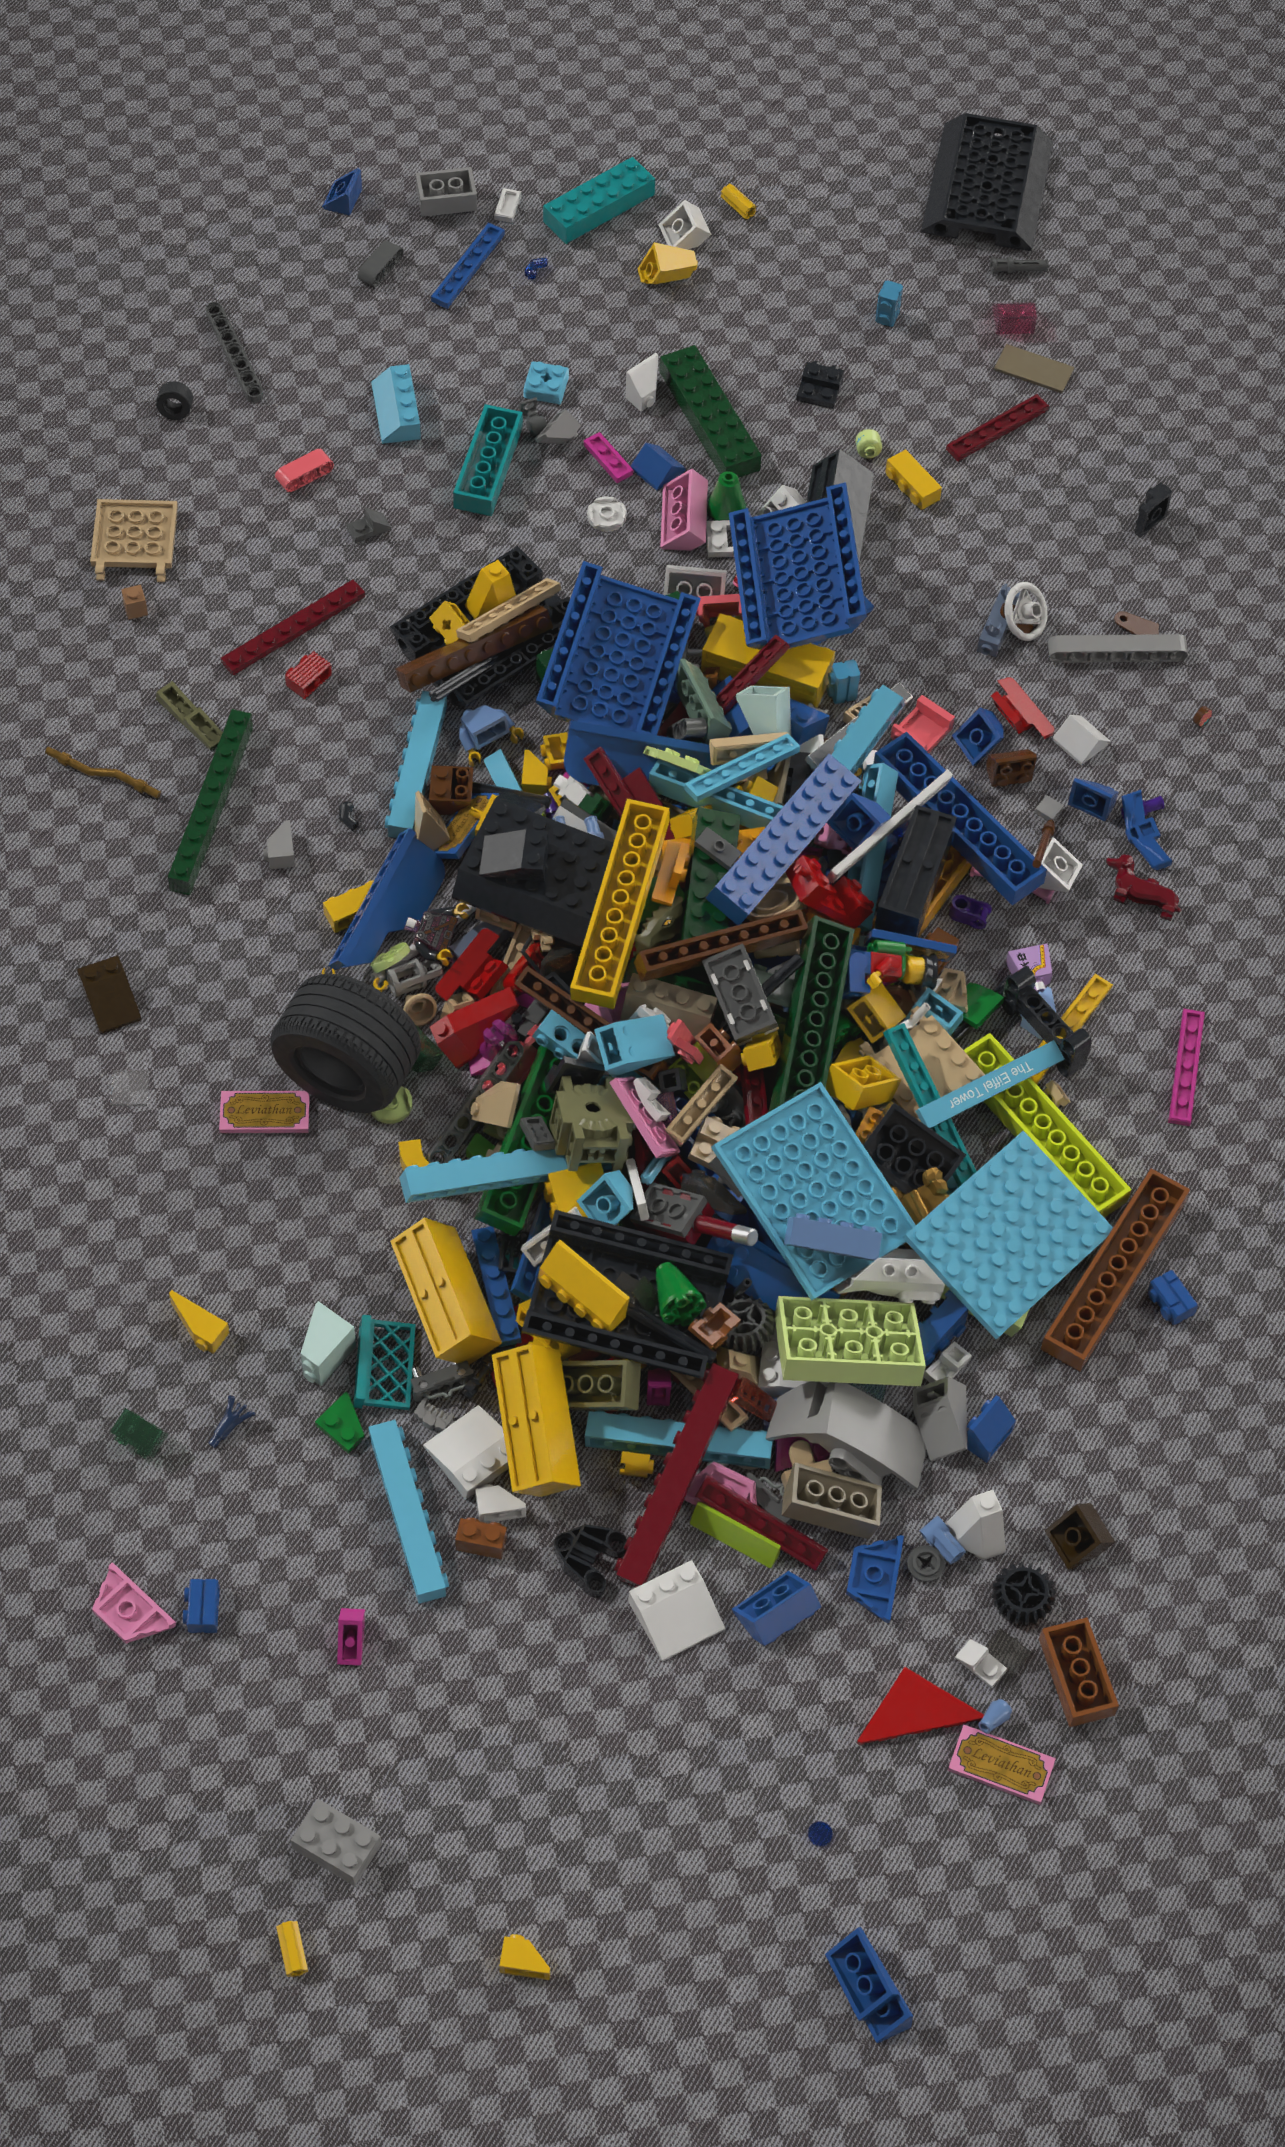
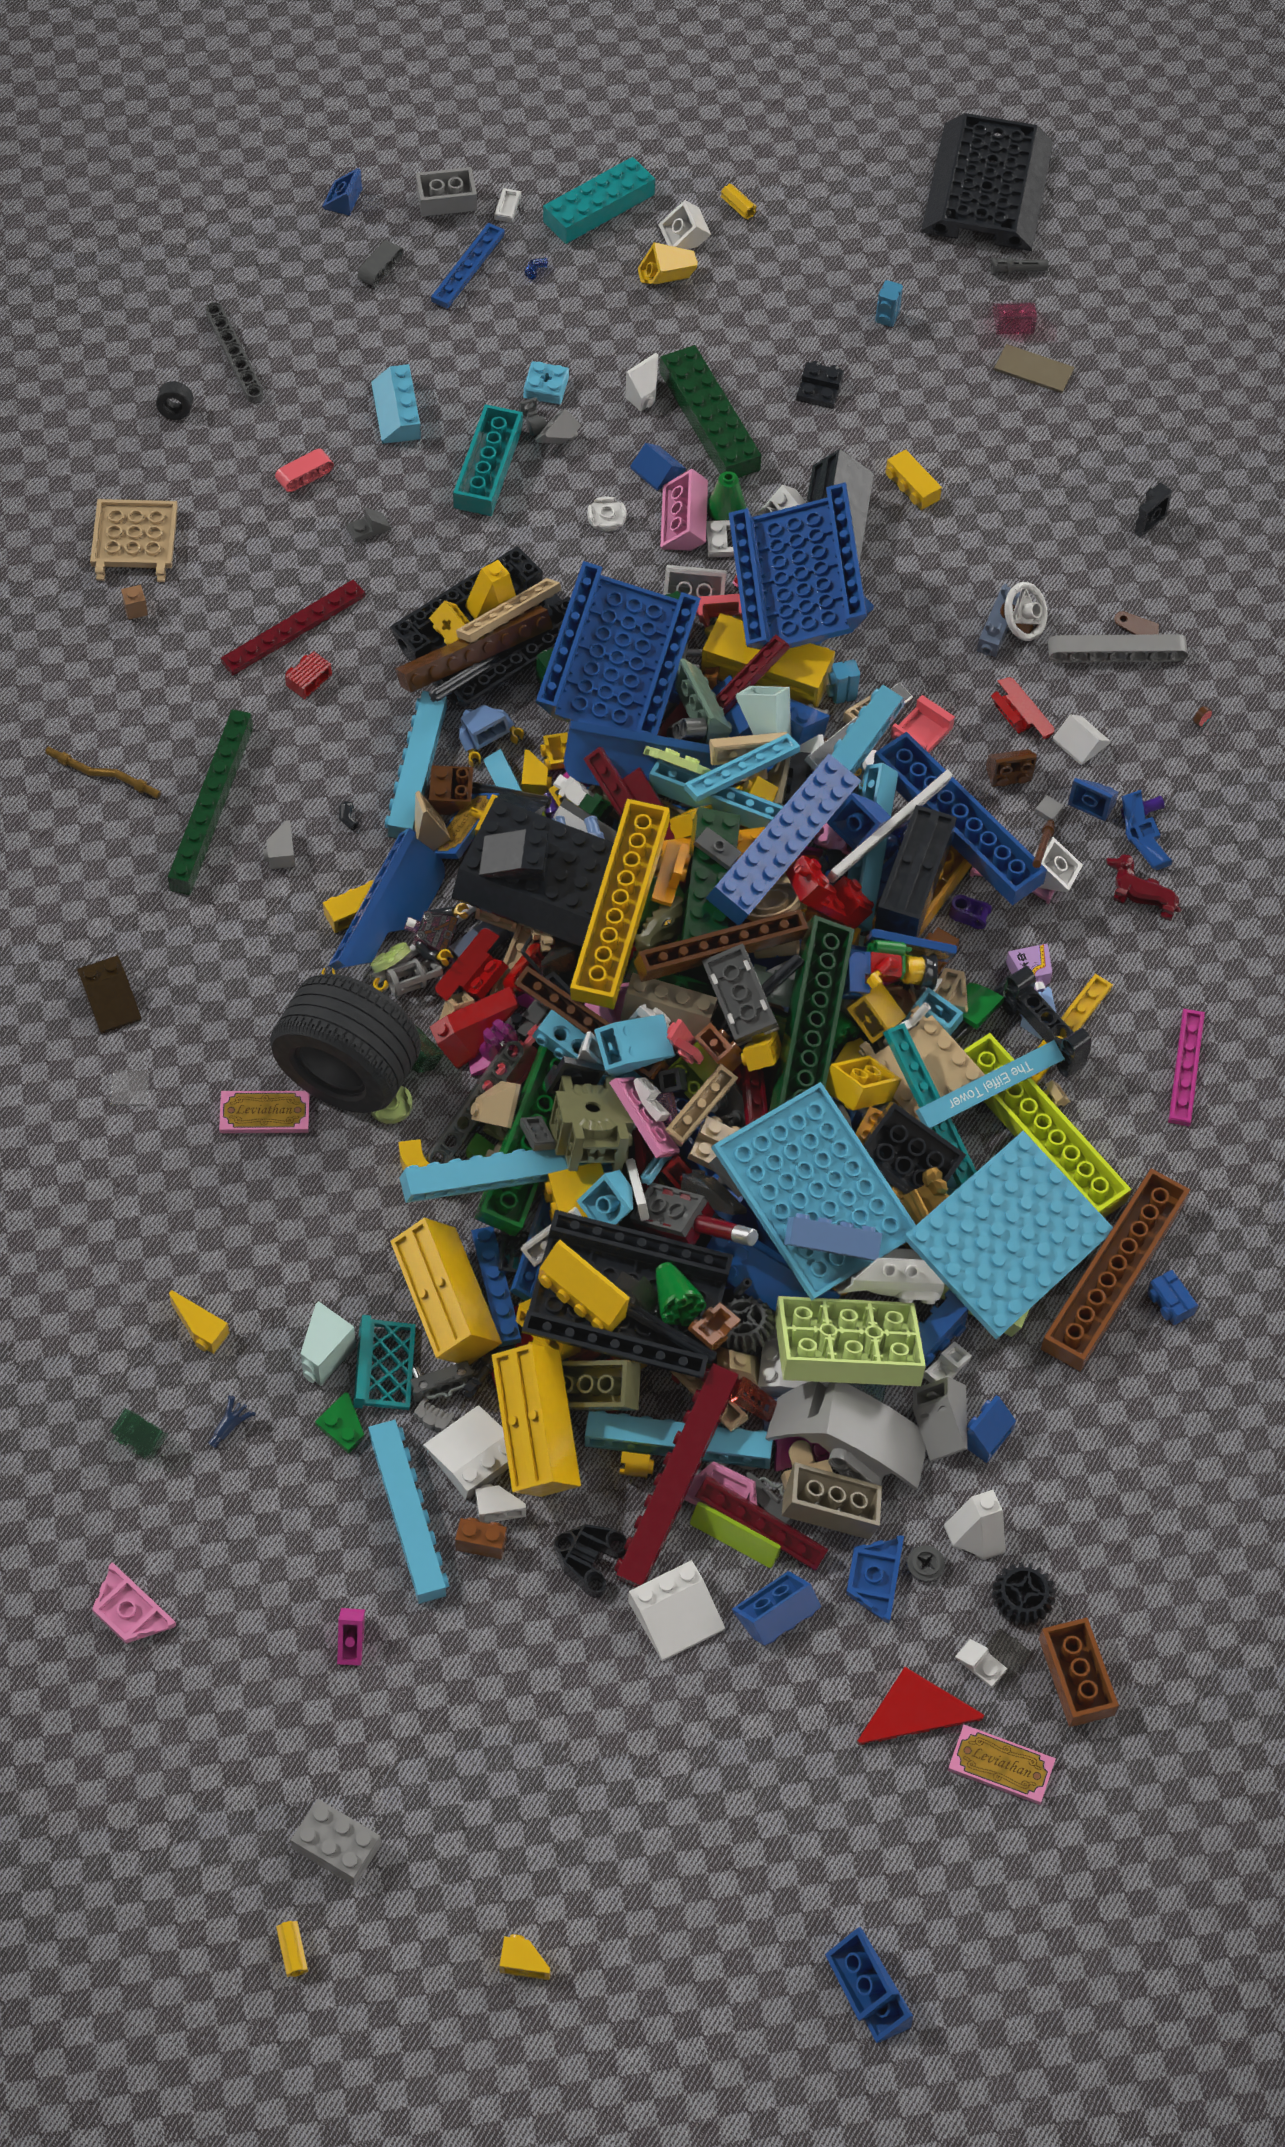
olive slope [156,681,223,750] -> none
blue brick [183,1579,220,1633] -> none
tan hat [403,993,437,1027] -> none
dark pink plate [583,432,633,483] -> none
dark pink slope [647,1368,671,1406] -> none
clear blue piece [808,1821,833,1847] -> none
yellowish green head [855,429,882,459] -> none
medium blue piece [919,1516,966,1565] -> none
dark red tile [946,394,1049,462] -> none
blue slope [952,708,1003,766] -> none
medium blue cone [978,1699,1012,1734] -> none
dark brown slope [1044,1503,1115,1570] -> none

